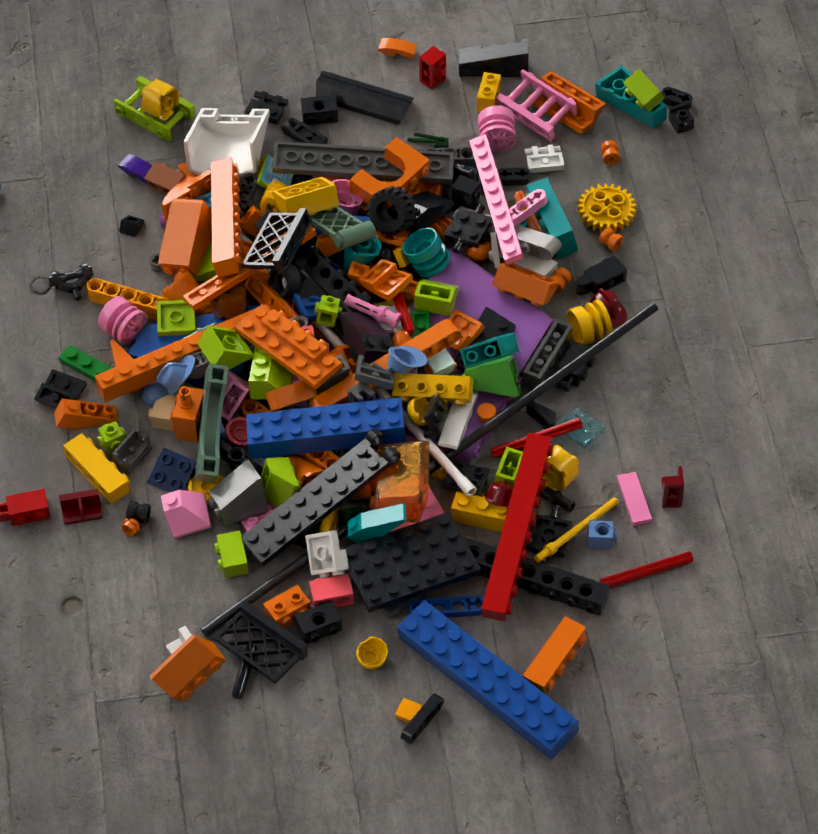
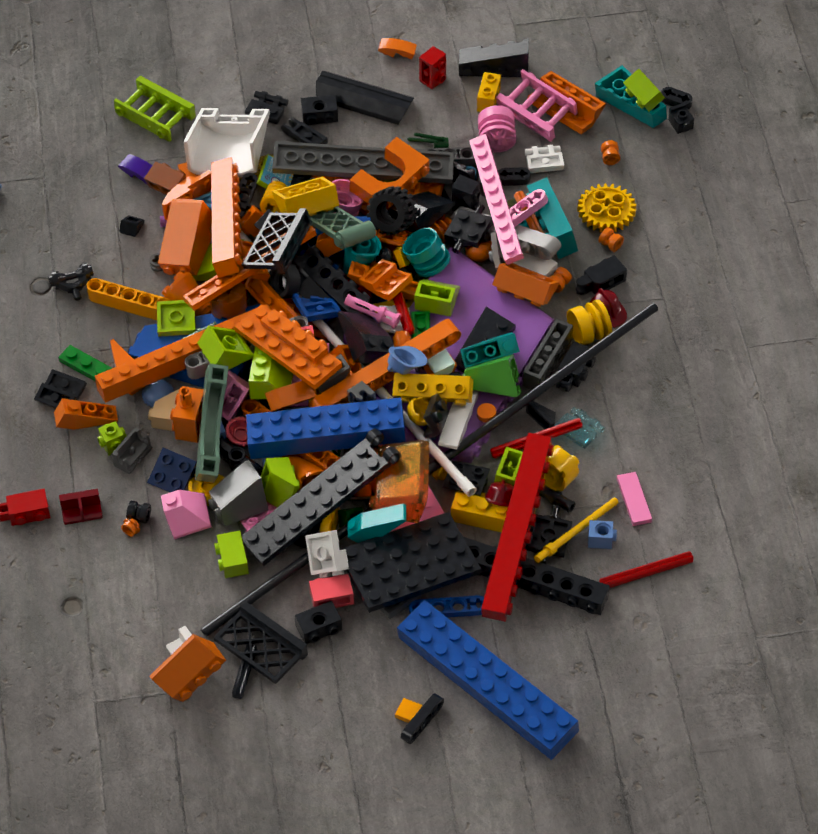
yellow brick [63,433,130,504] -> none
bright pink wheel [97,296,148,346] -> none
yellow brick [140,79,180,120] -> none
medium blue piece [156,355,195,395] -> none
orange brick [263,584,311,628] -> none
lime brick [314,295,342,327] -> none
dark grey wing [354,355,395,390] -> none
yellow hair [356,637,388,670] -> none
orange slope [449,310,485,352] -> none
orange brick [523,616,587,694] -> none
dark red panel [661,466,684,508] -> none

